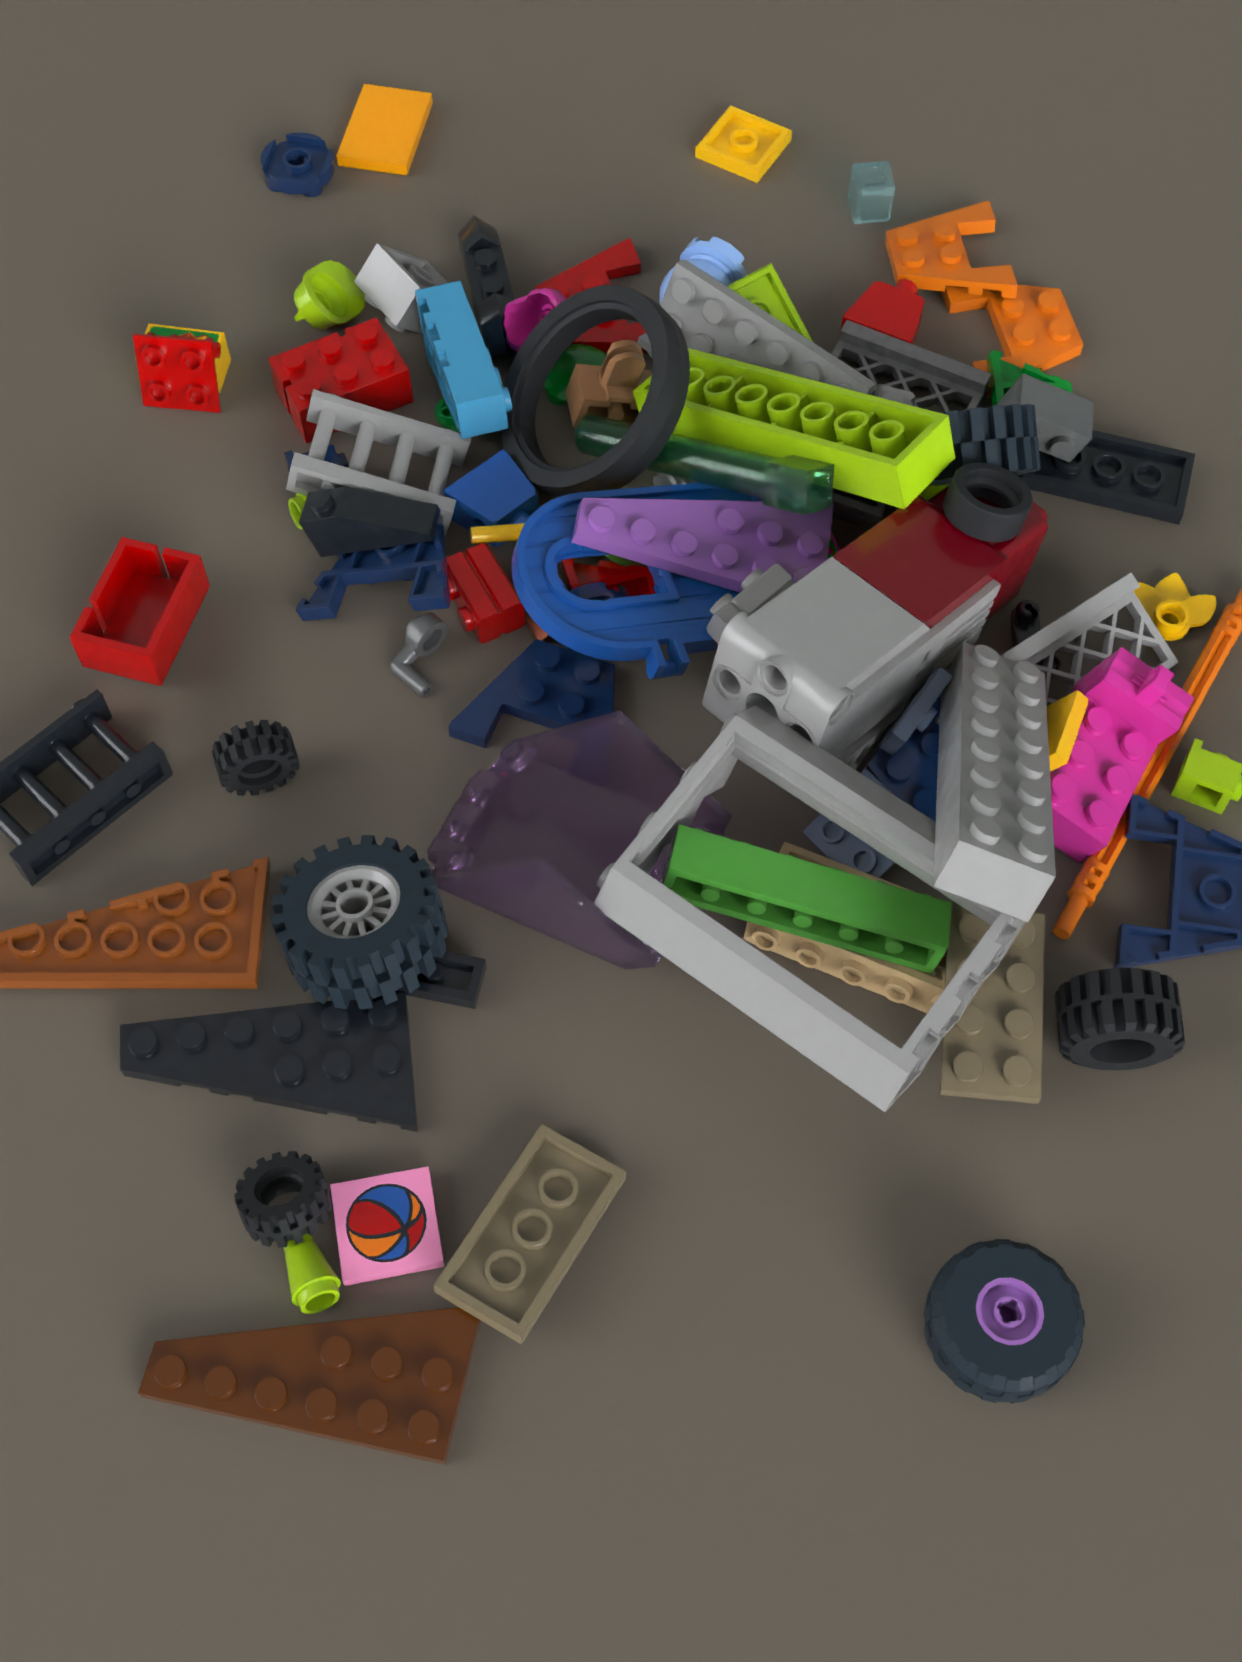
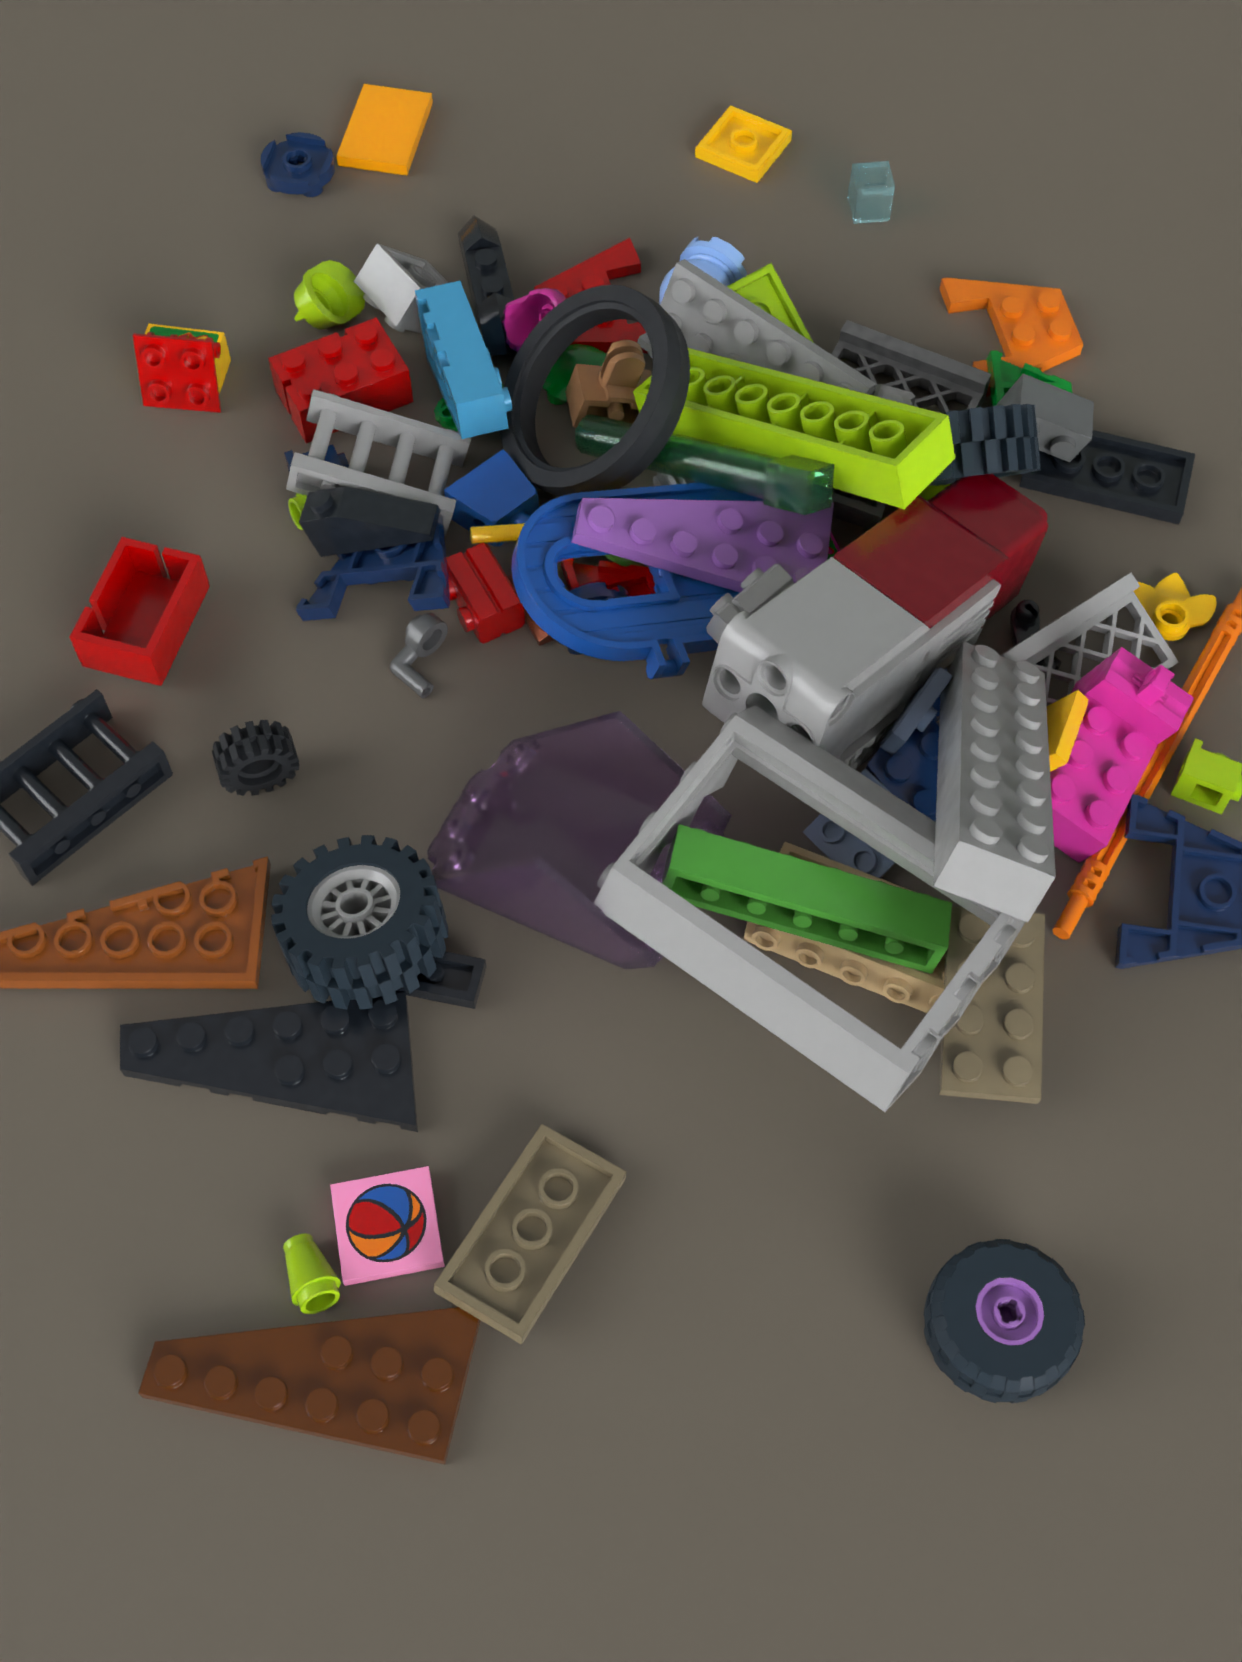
black tyre [234,1151,332,1248] -> none
dark blue wing [448,639,615,789] -> none
red torso [839,279,925,345] -> none
orange wing [885,201,1018,298] -> none
black tyre [942,462,1033,542] -> none
black tyre [1055,967,1185,1070] -> none

